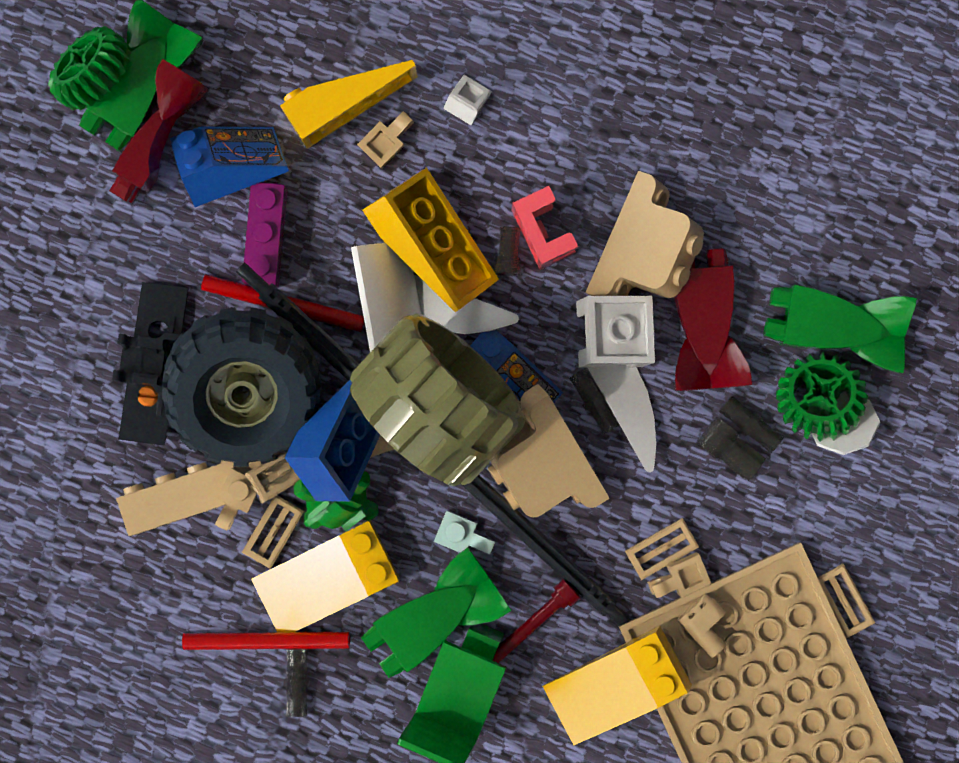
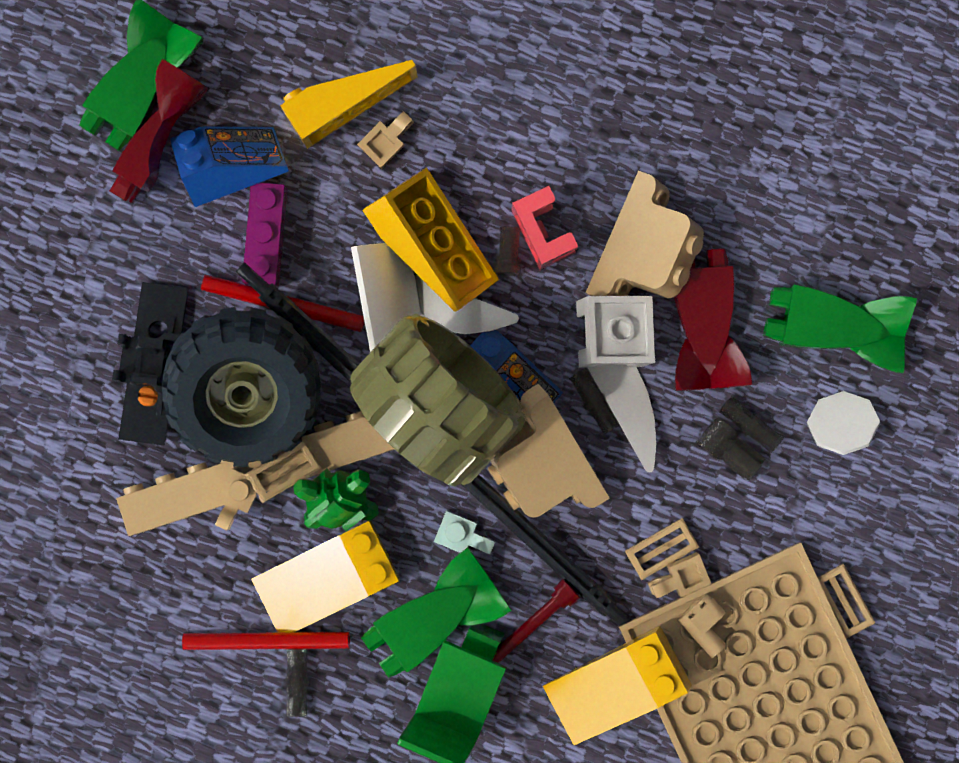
green gear [48,26,131,111] -> none
tan tile [242,495,305,569] -> none
blue slope [285,380,380,502] -> none
white slope [444,75,492,125] -> none
green gear [776,352,868,442] -> none

